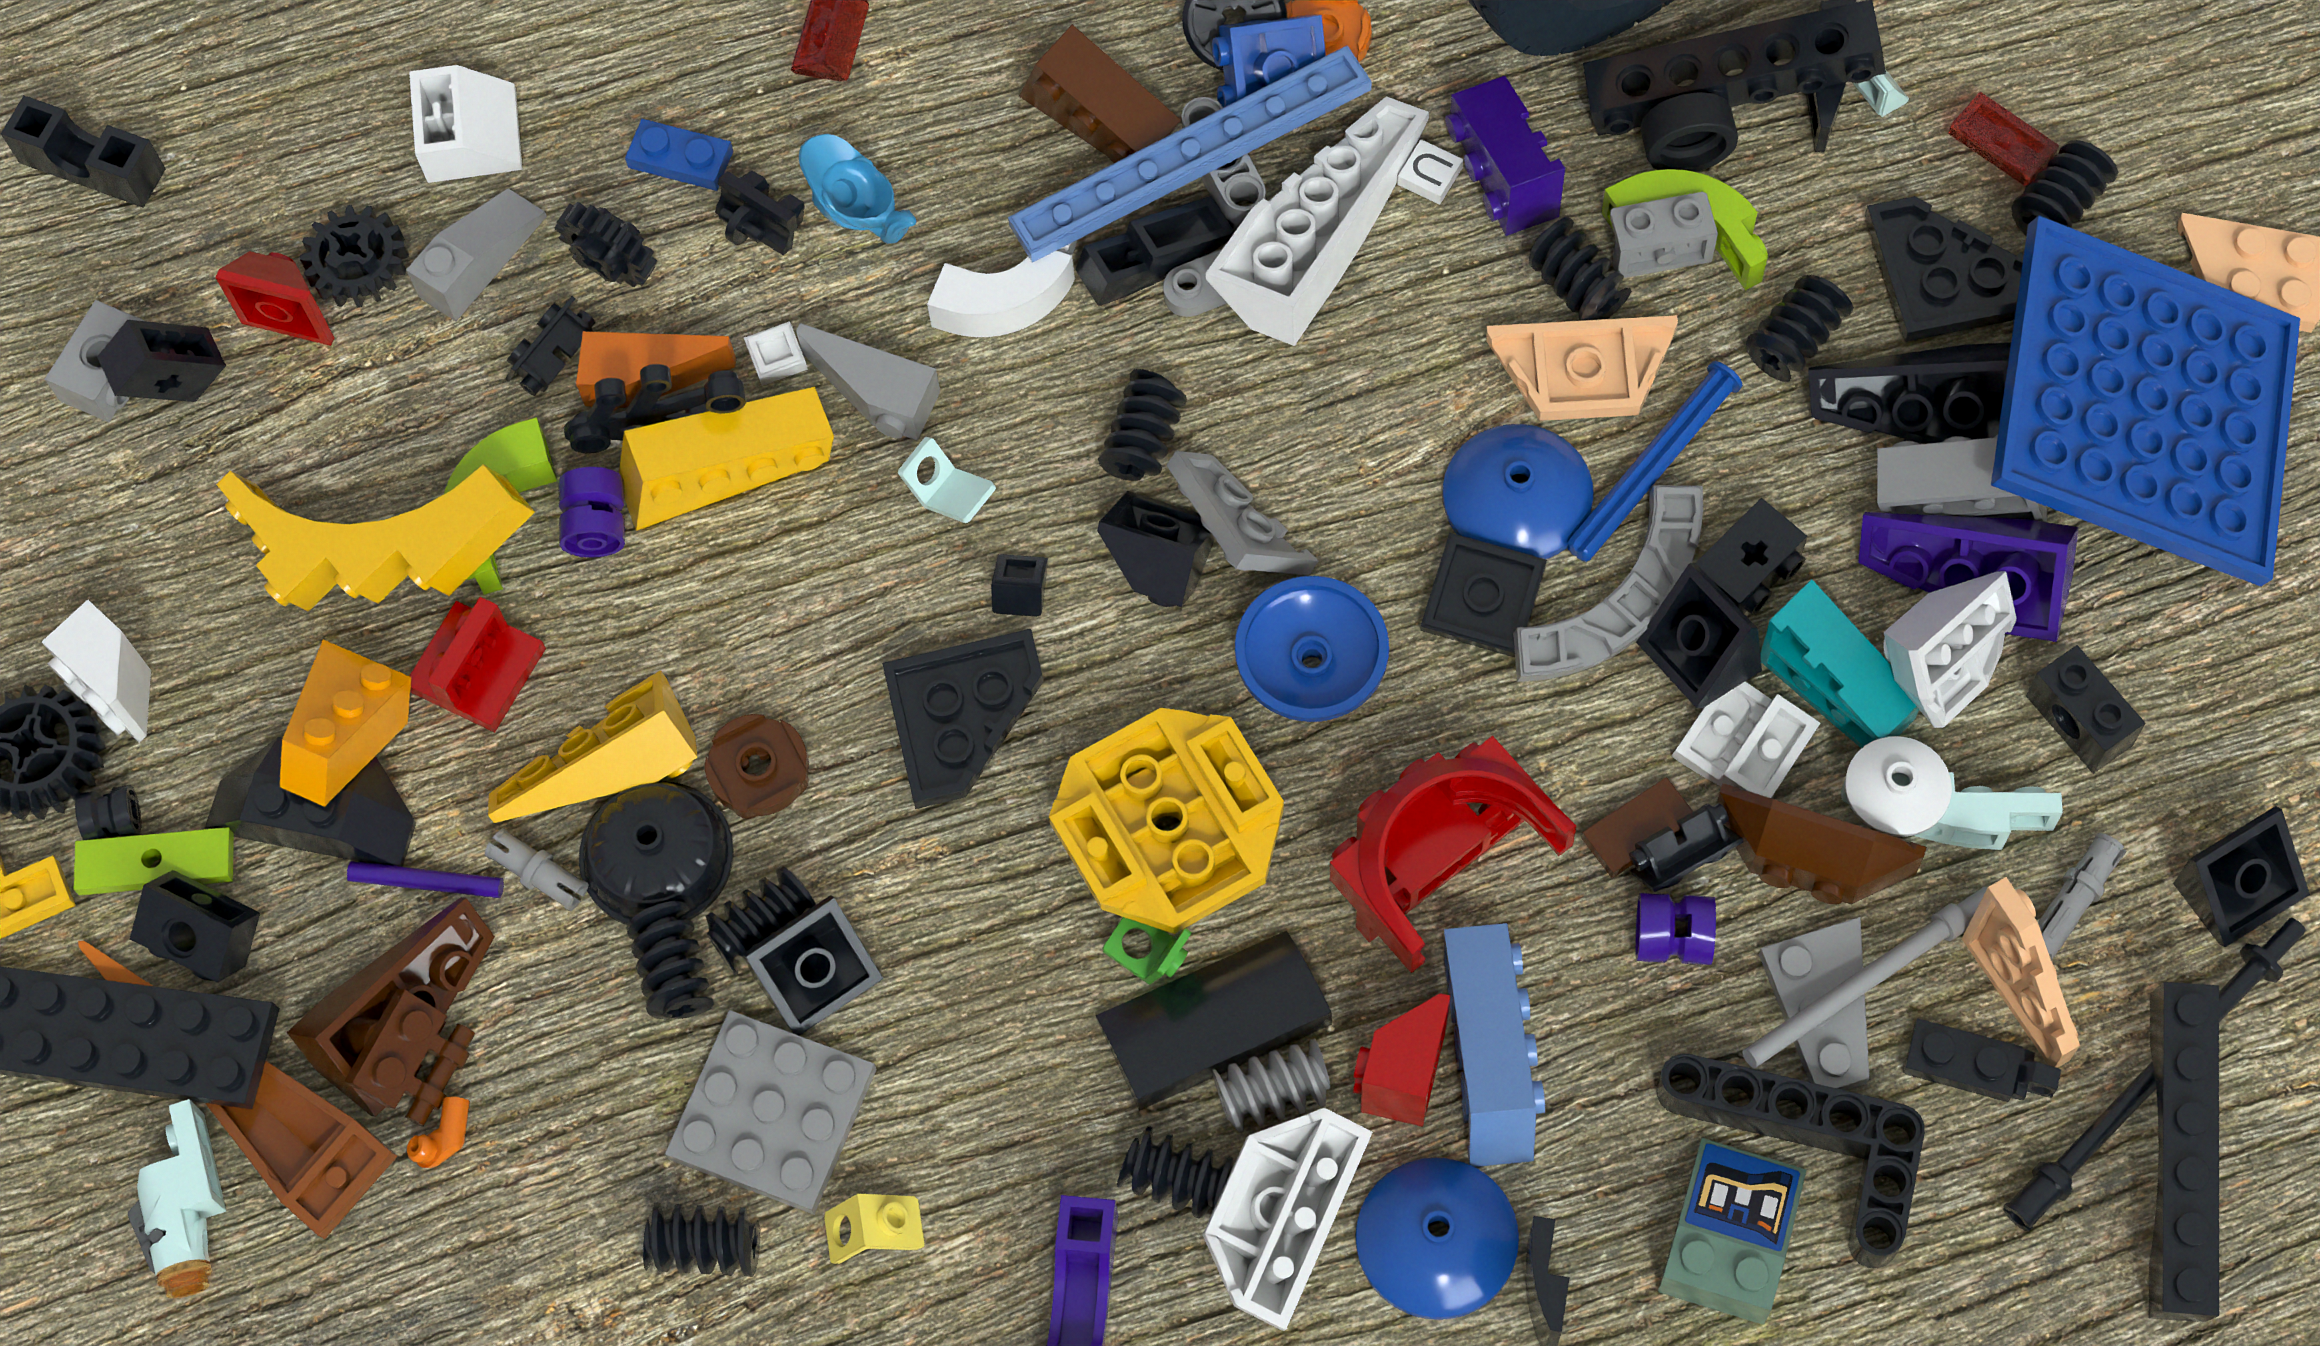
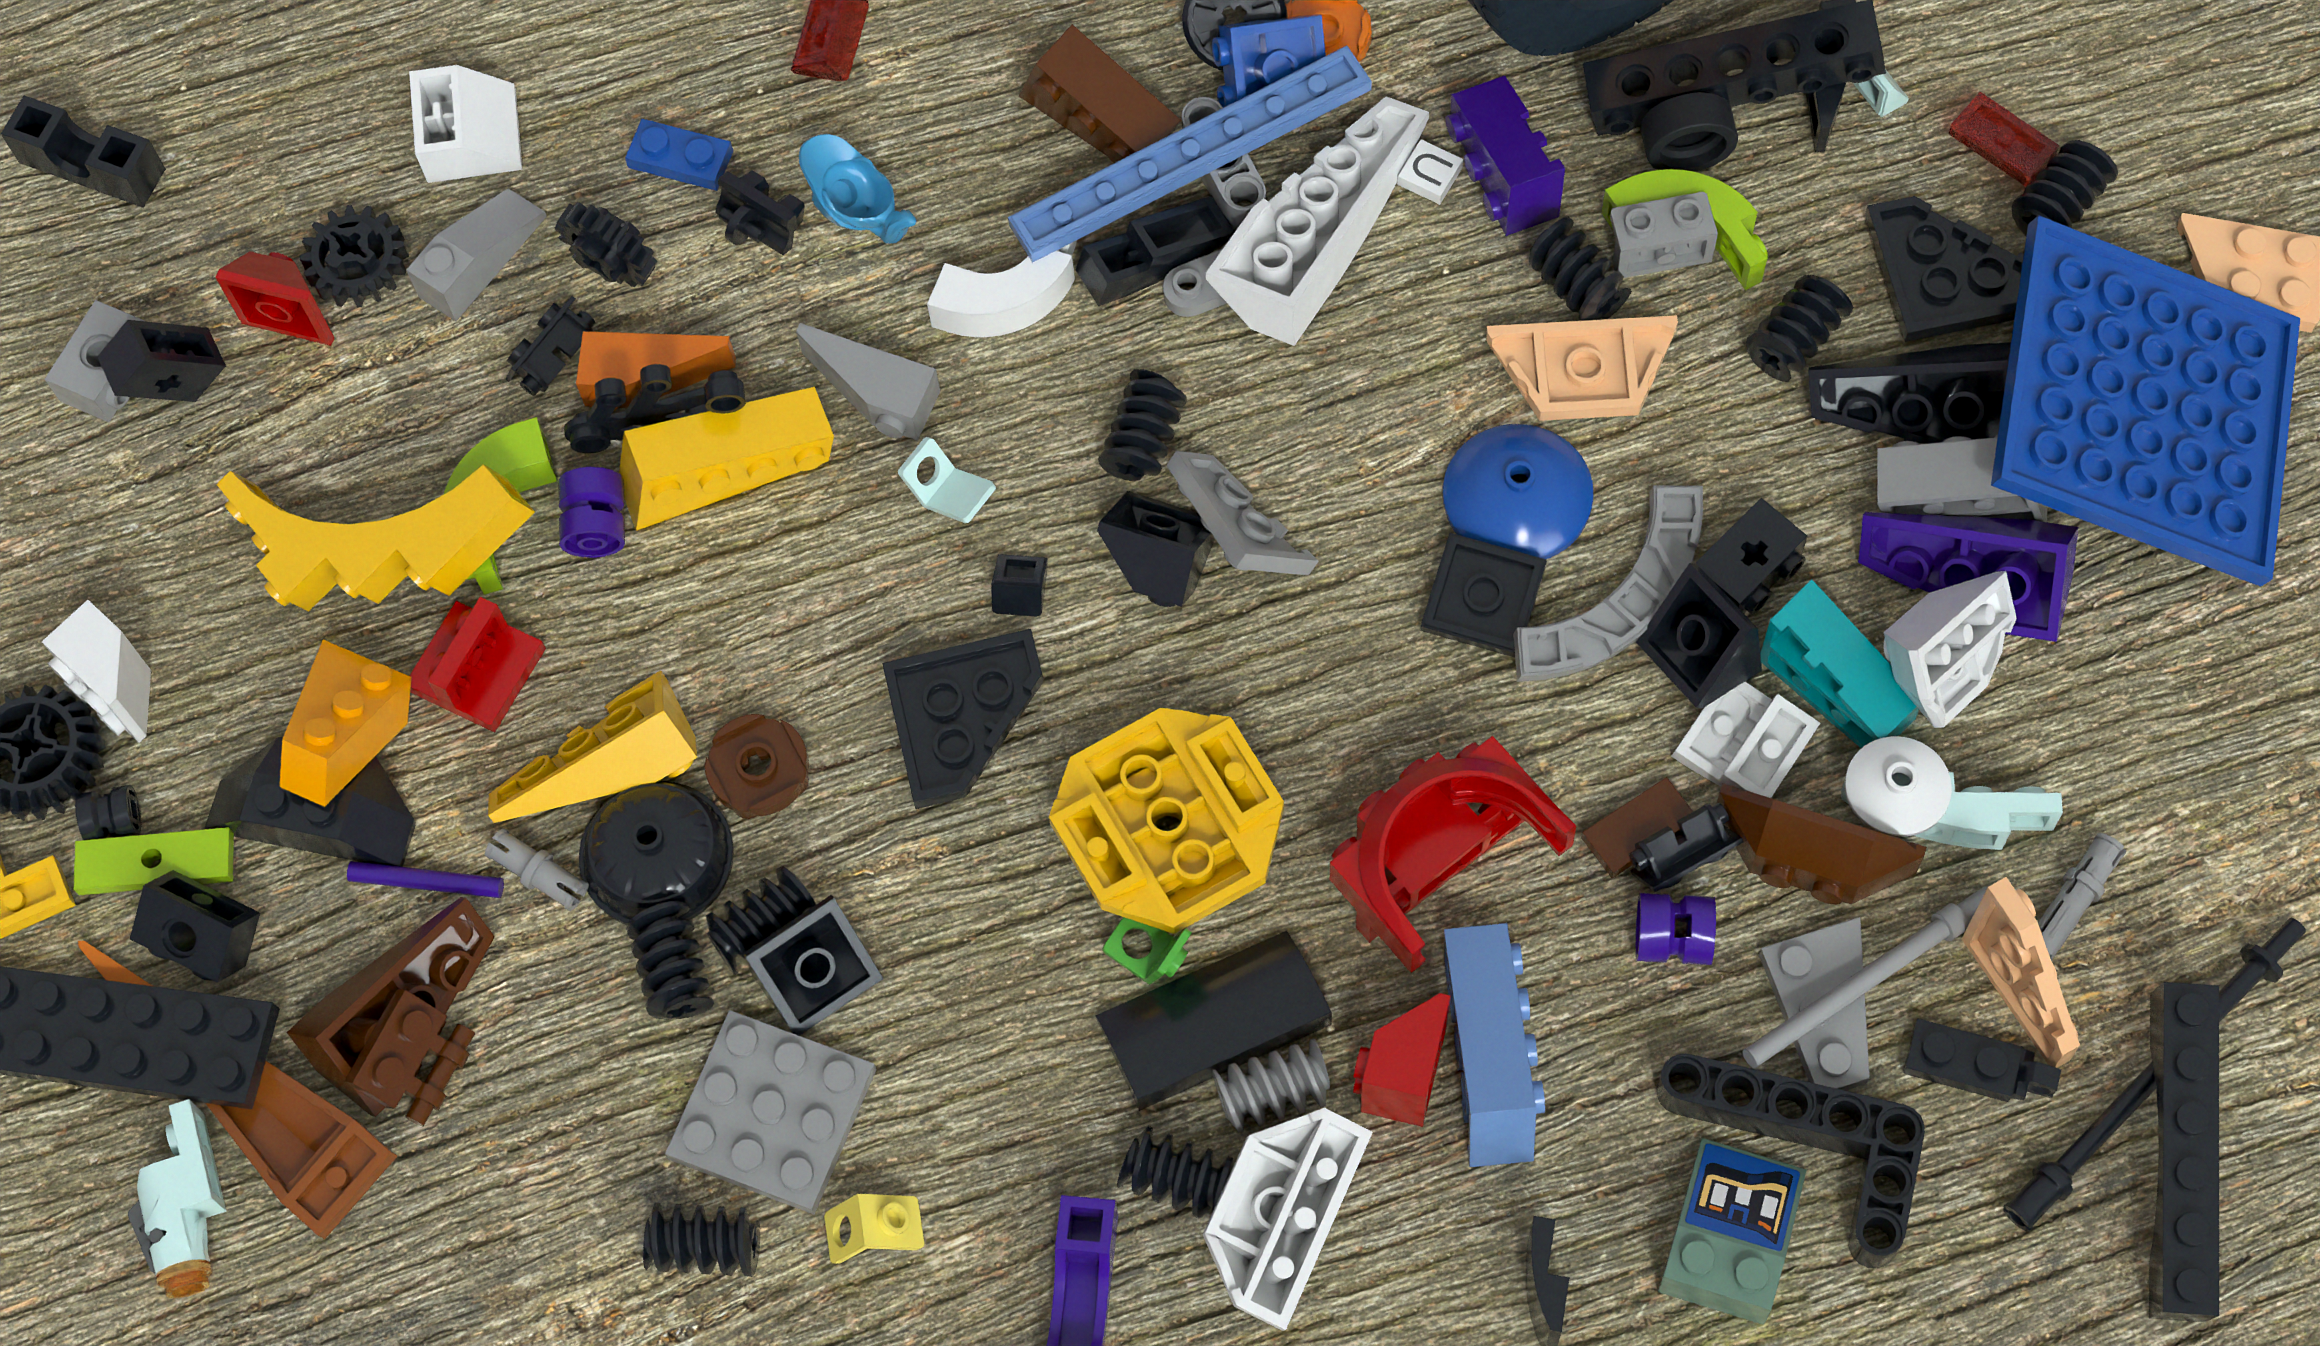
orange arm [407,1097,470,1168] -> none
white tile [744,321,808,386] -> none
blue dish [1235,576,1389,722] -> none
blue dish [1356,1158,1519,1320] -> none
blue axle [1567,361,1743,562] -> none
black brick [2026,645,2146,774] -> none
black slope [2173,806,2310,947] -> none

